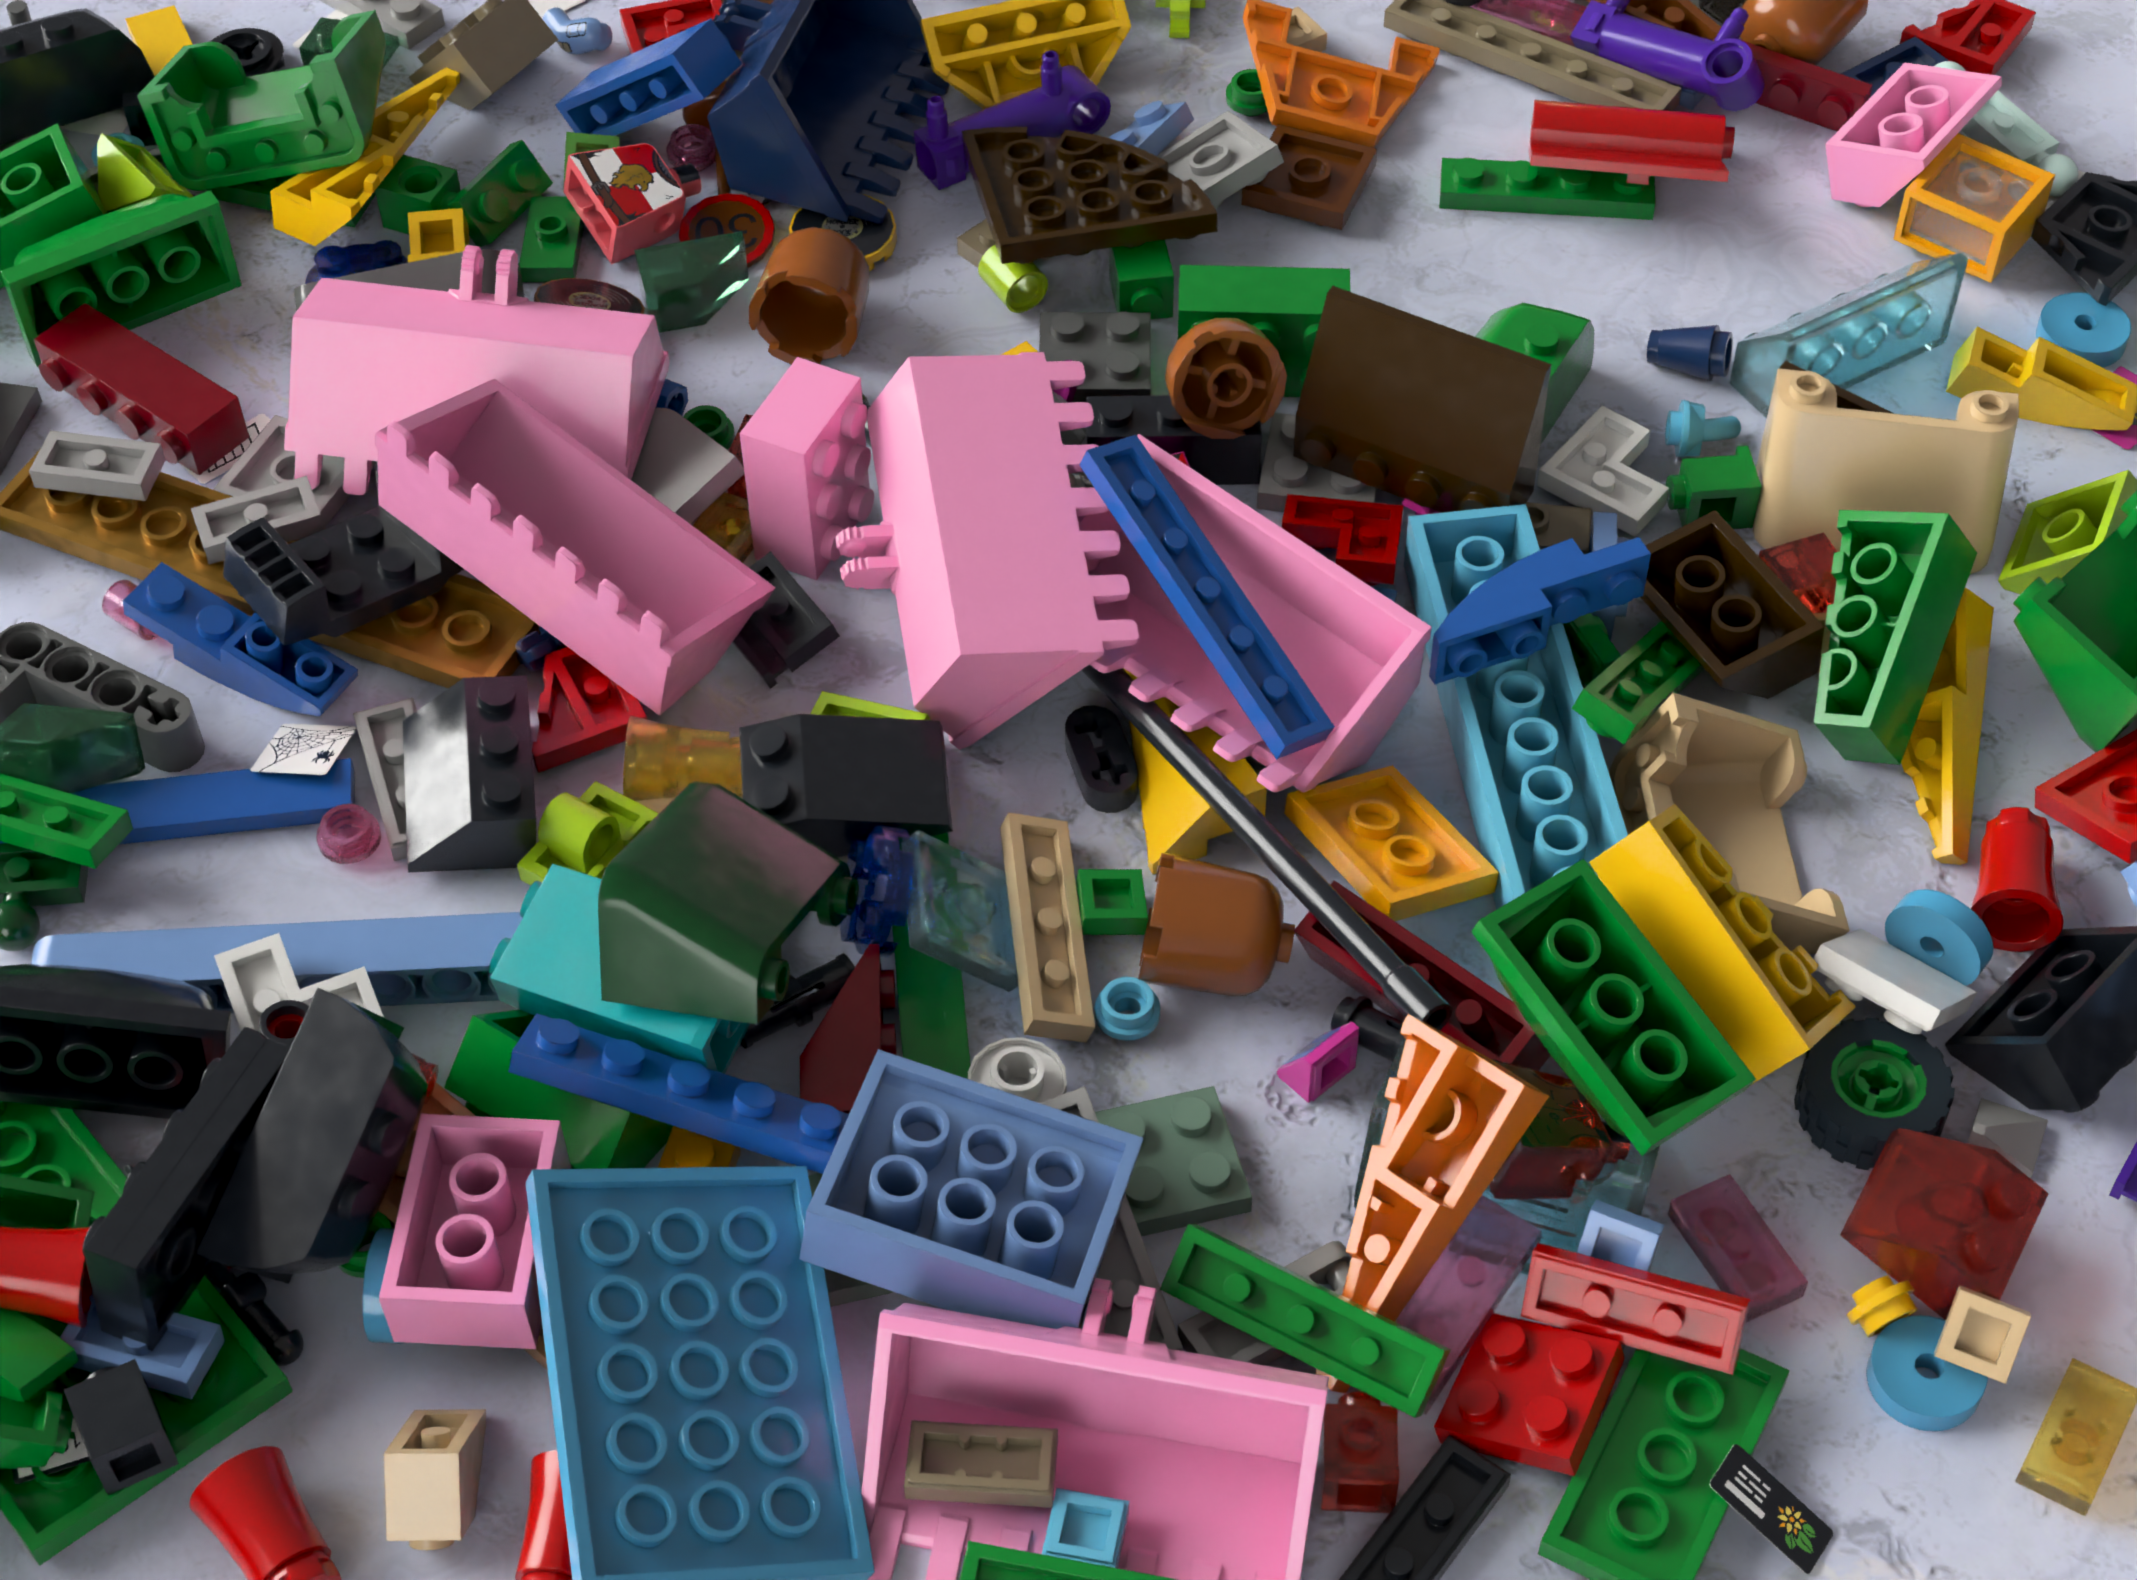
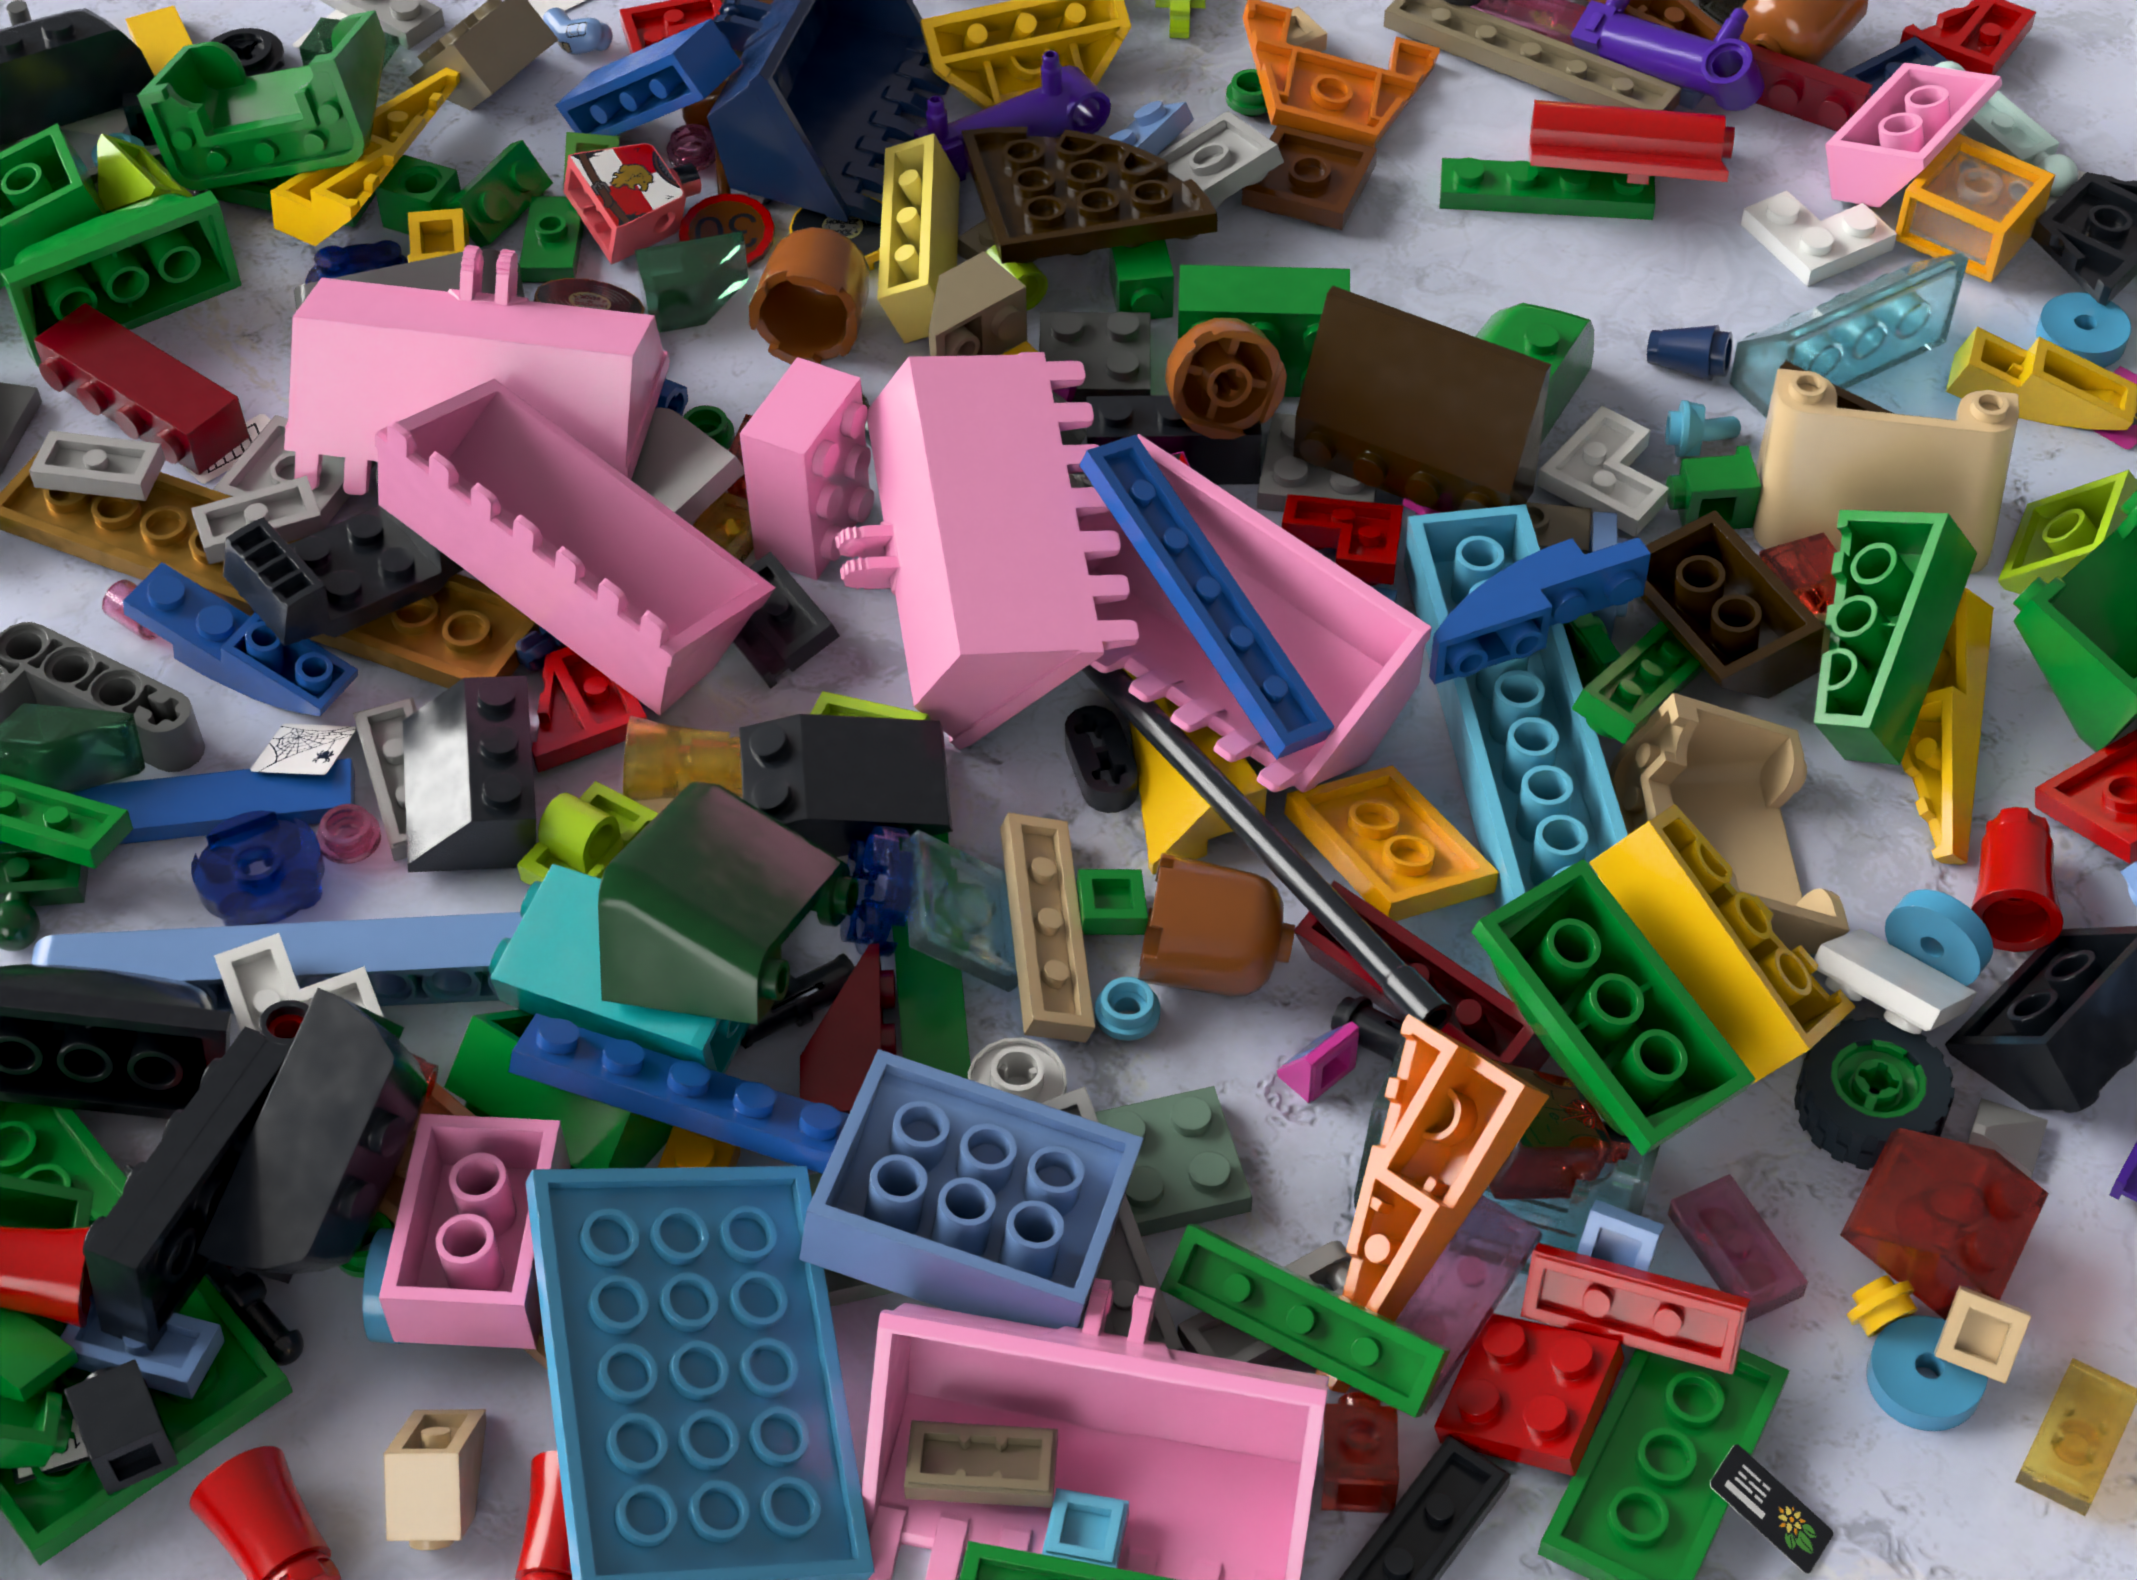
none -> clear blue plate [191,810,325,926]
none -> light yellow brick [877,133,960,344]
none -> dark tan slope [929,251,1027,356]
none -> white plate [1741,191,1897,287]

